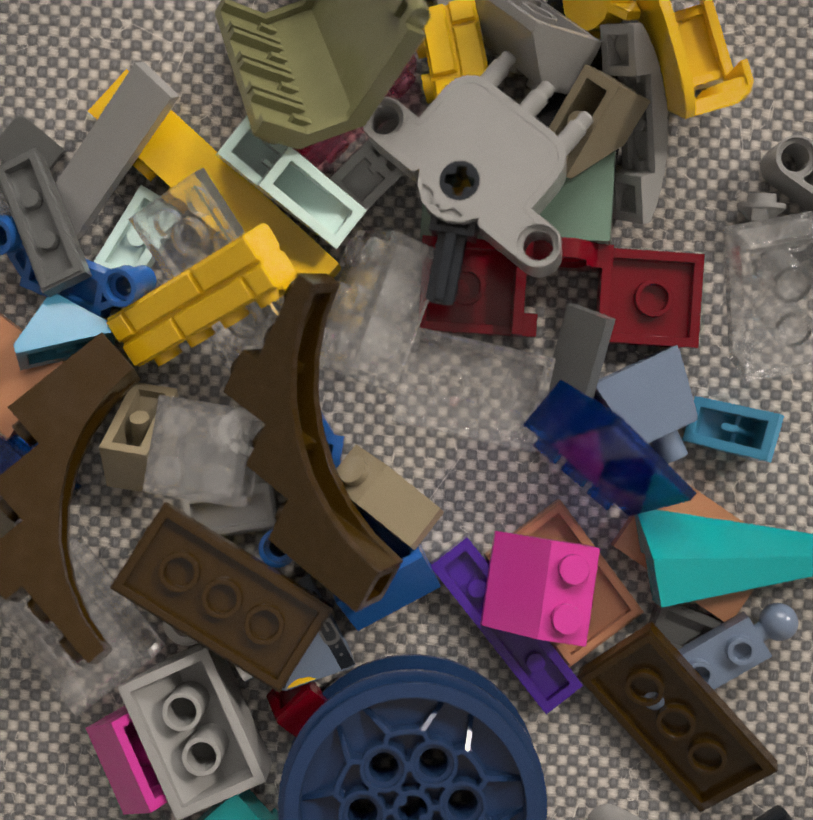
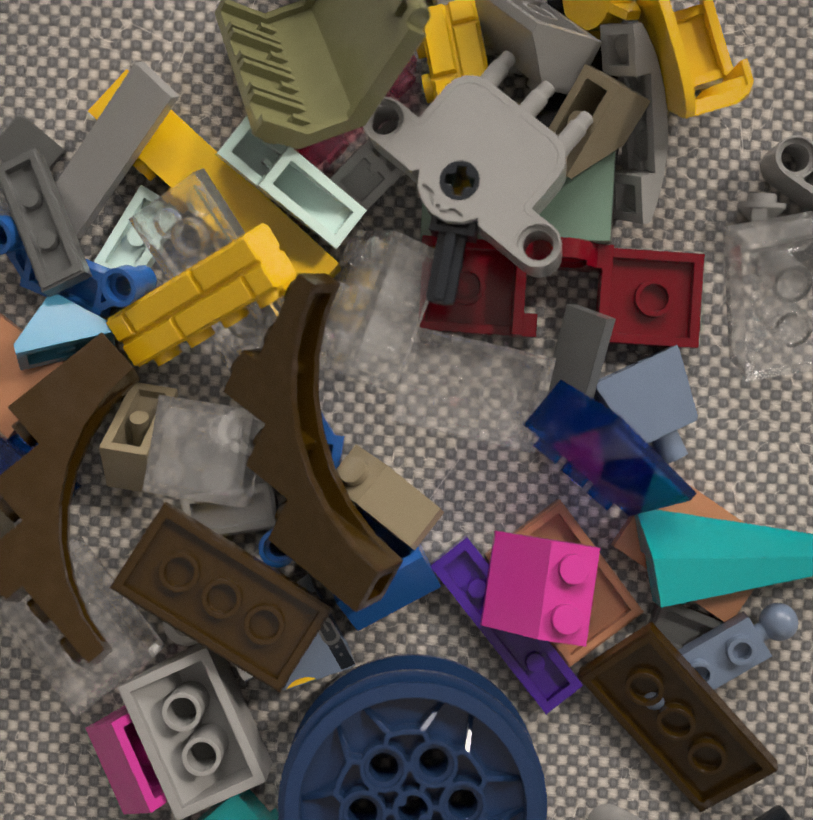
dark red slope [266,681,327,737] -> none
dark azure slope [682,396,784,463] -> none

